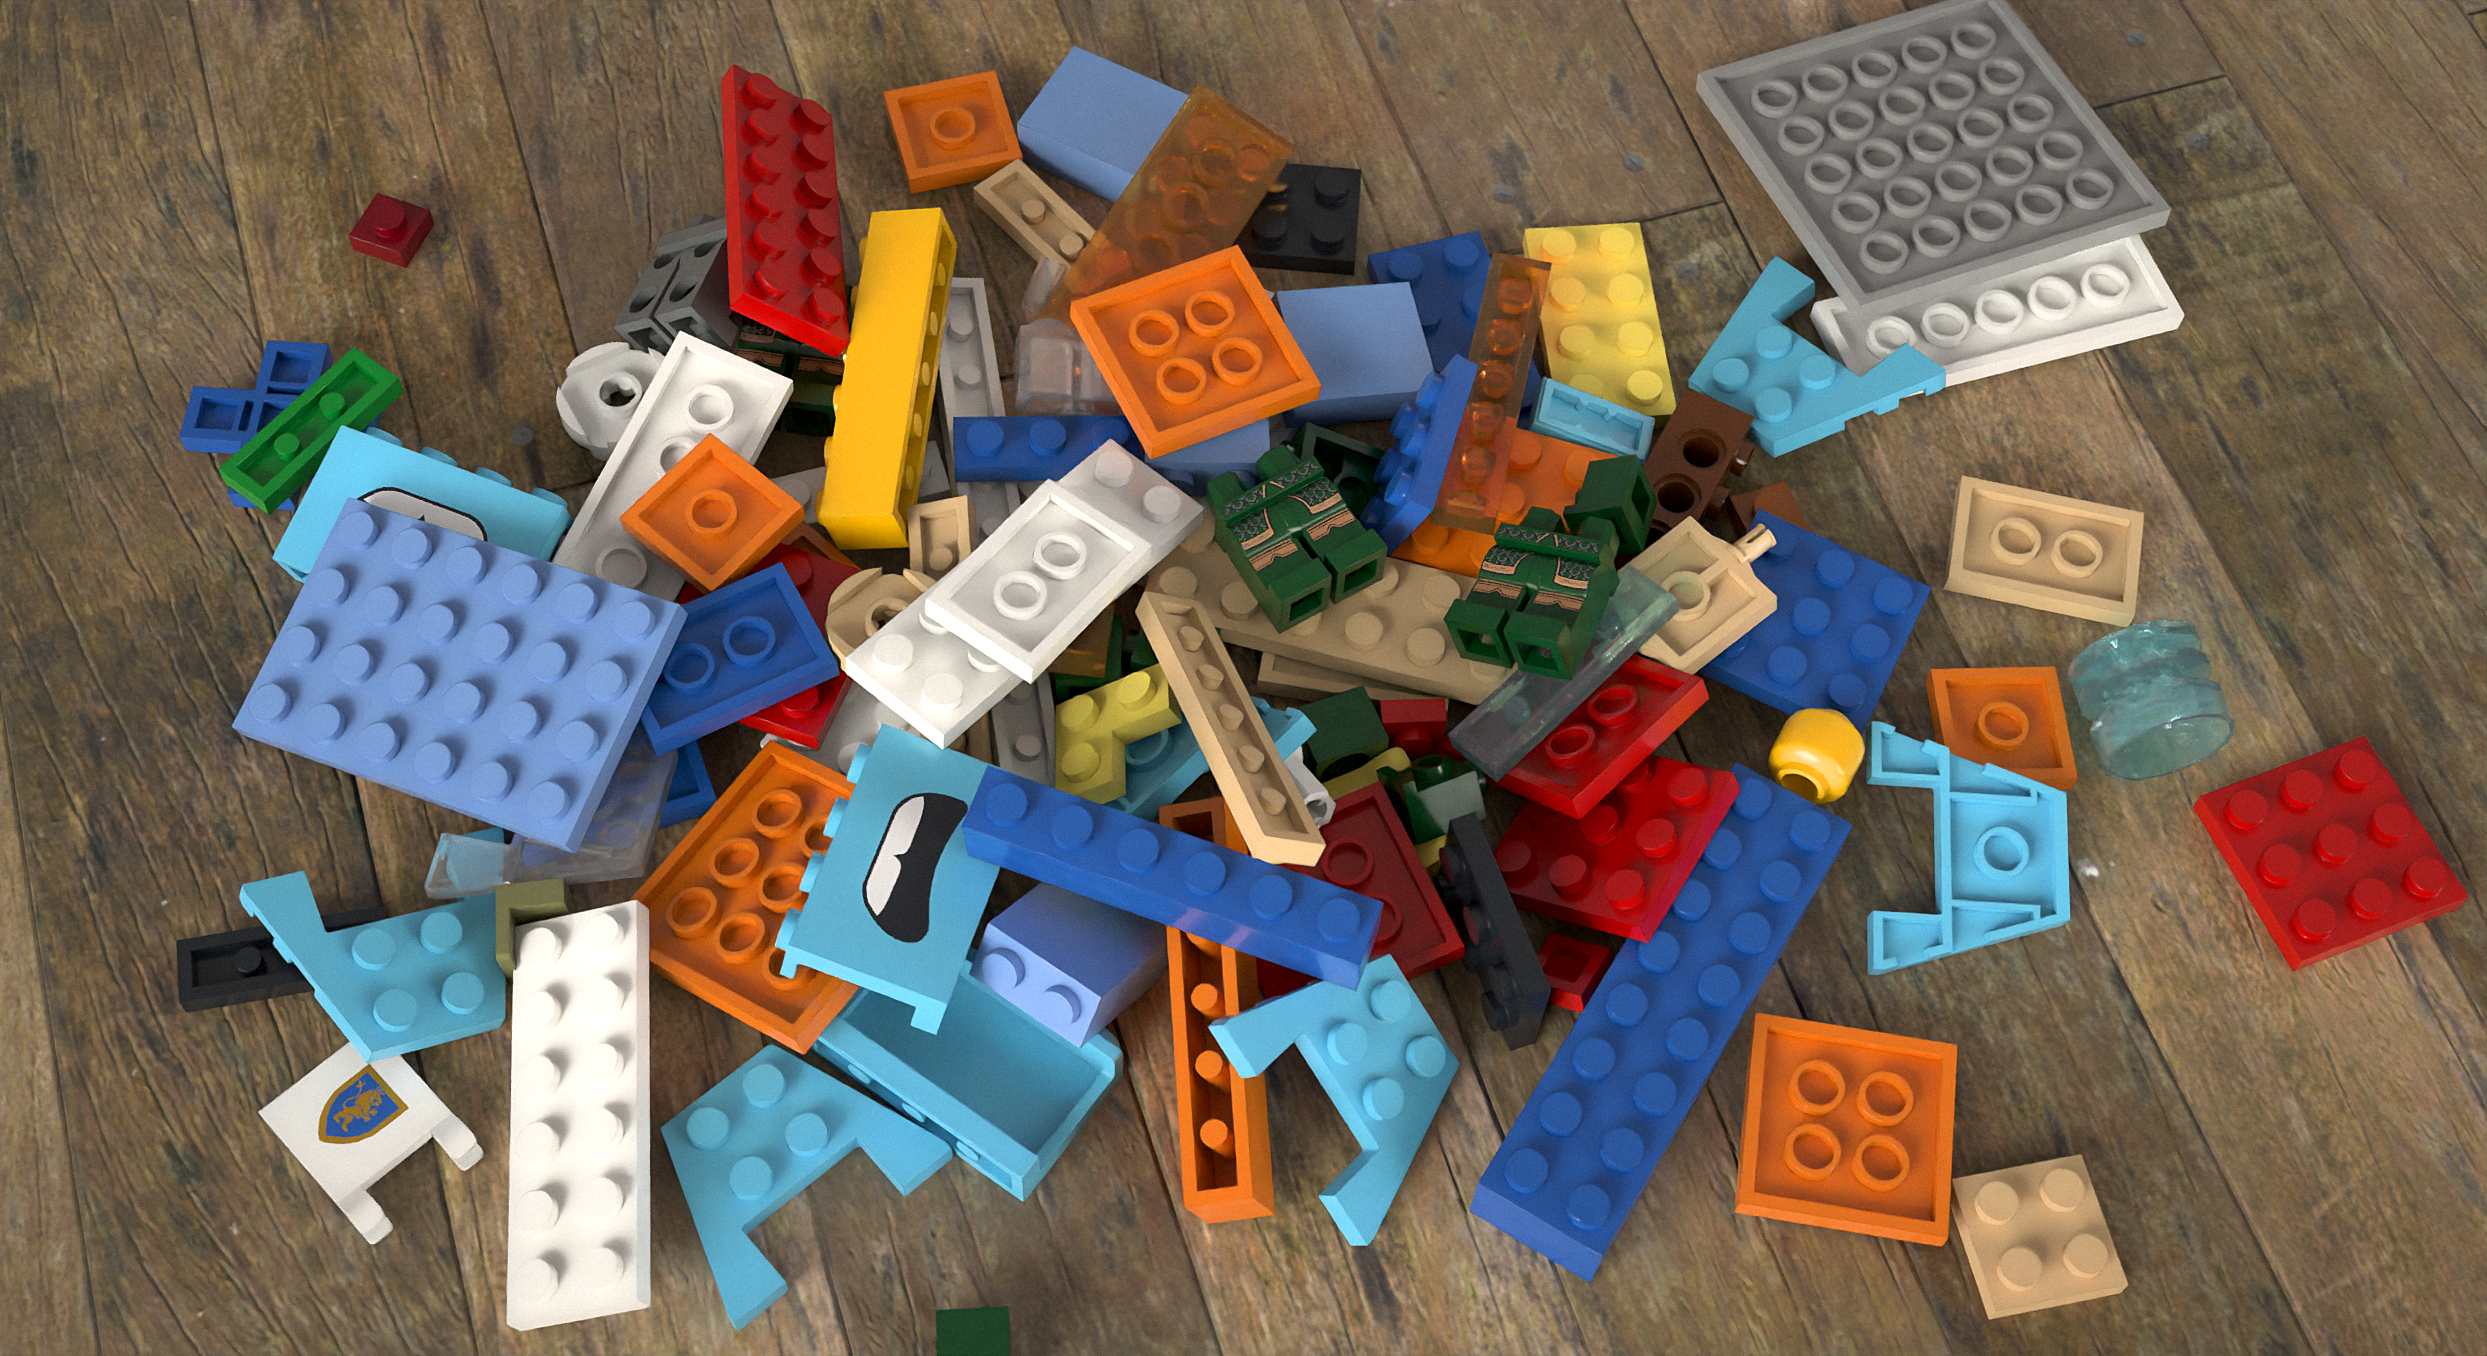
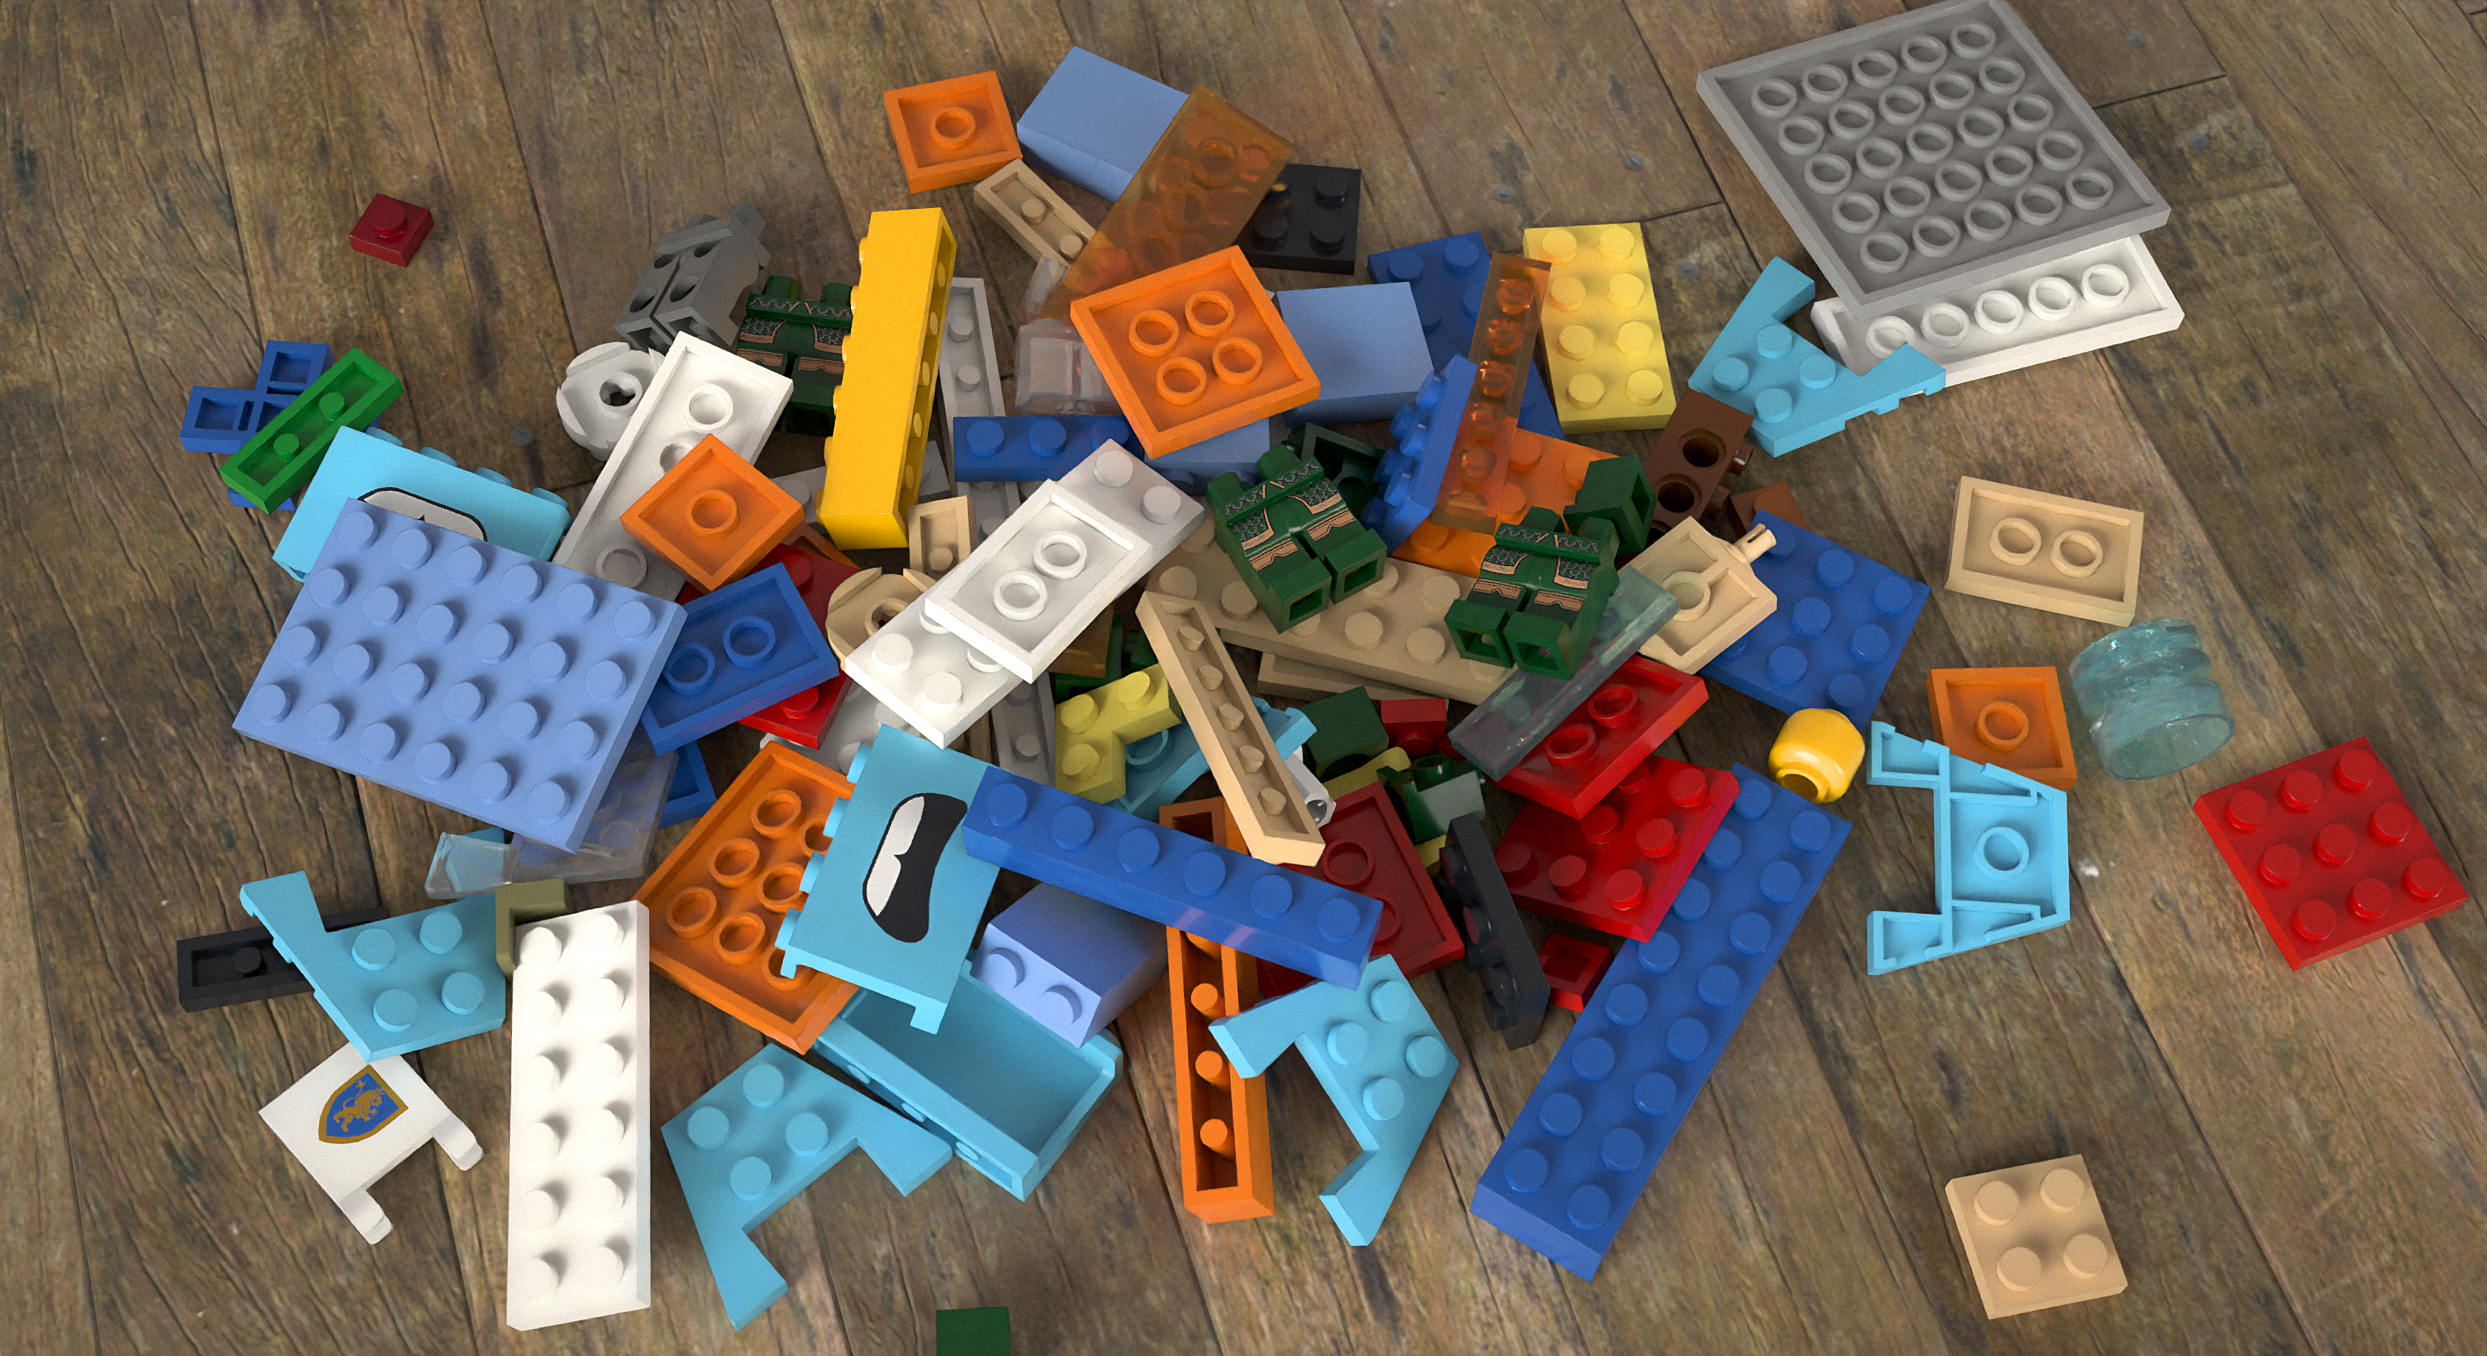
red plate [721,64,850,358] -> none
medium azure plate [1527,377,1655,467] -> none
orange plate [1734,1012,1958,1247] -> none

